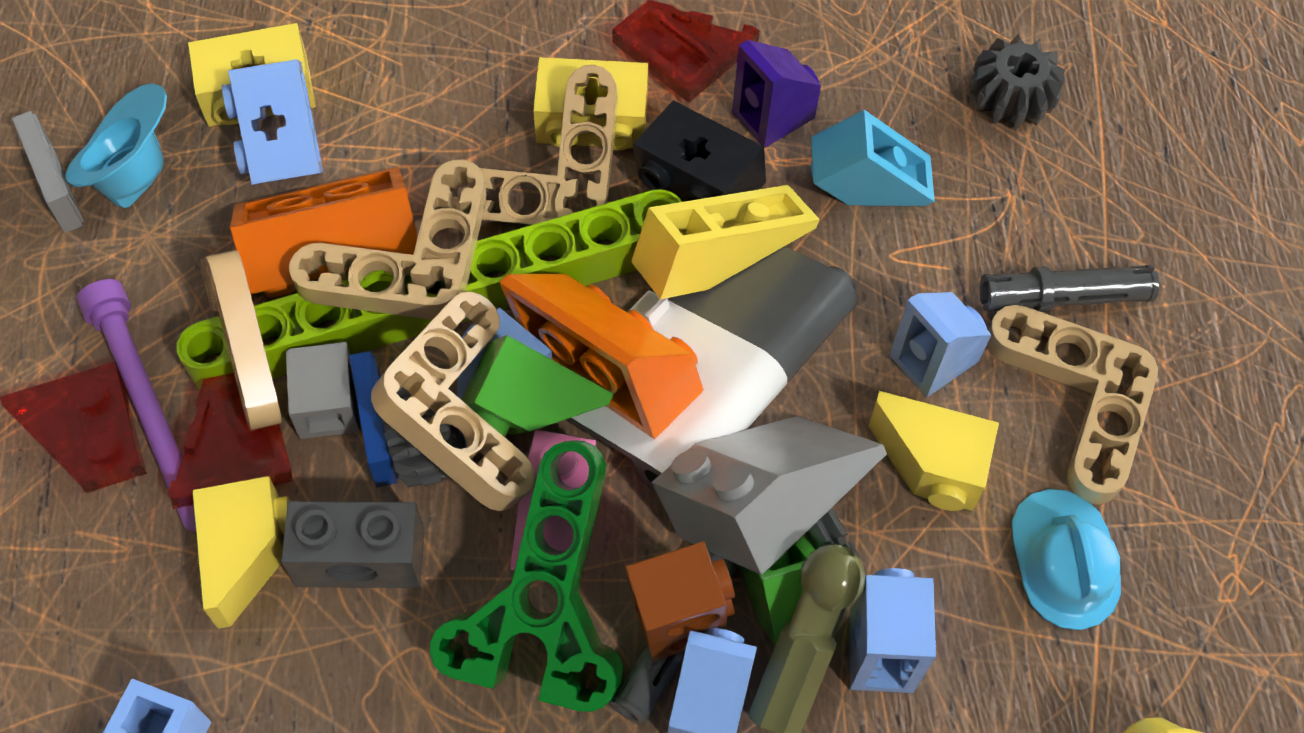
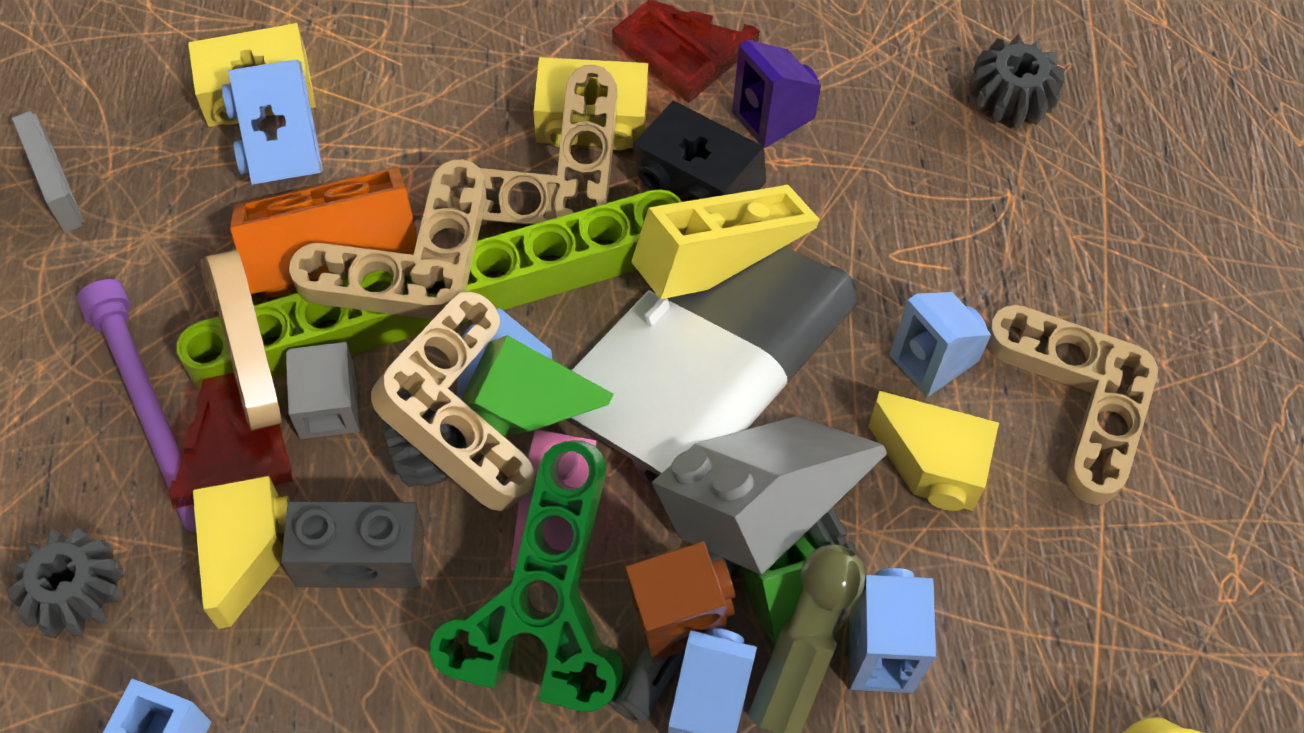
clear red wing [0,362,147,493] -> none
medium azure piece [65,83,167,208] -> none
blue tile [349,351,400,488] -> none
orange slope [499,274,704,440] -> none
medium azure slope [810,110,935,206] -> none
dark grey pin [980,265,1159,312] -> none
medium azure piece [1012,489,1121,630] -> none
none -> dark grey gear [6,527,124,639]

